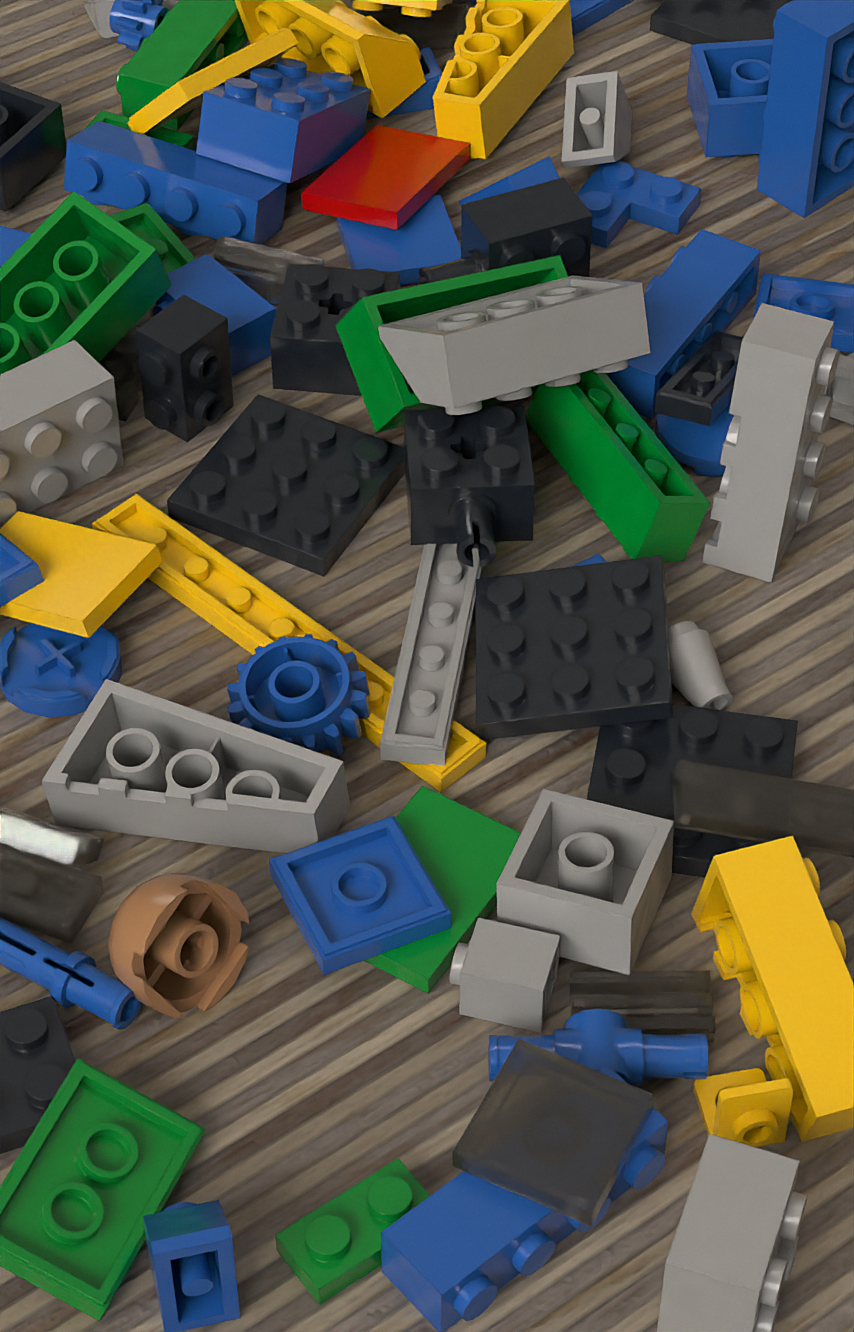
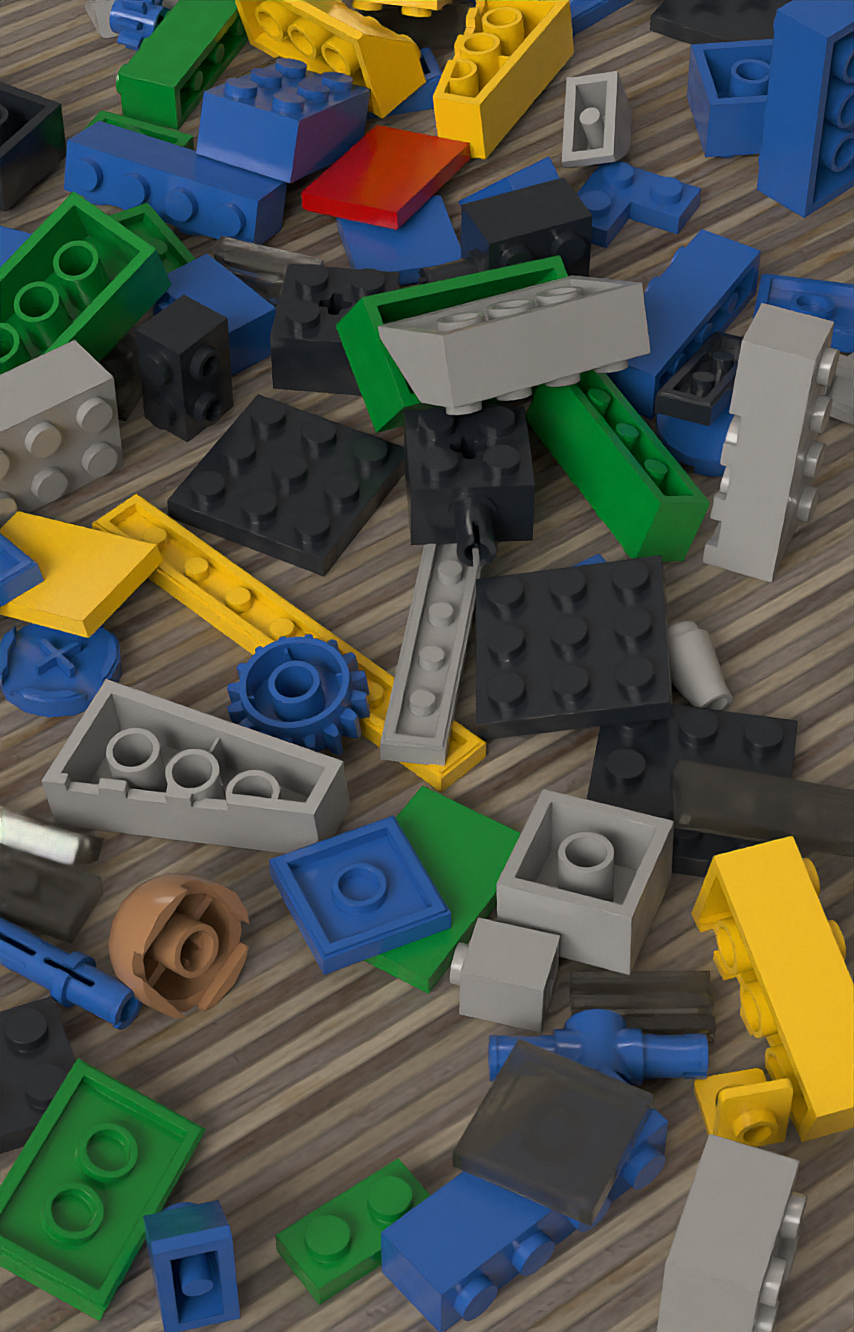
yellow tile [127,27,299,135] -> none

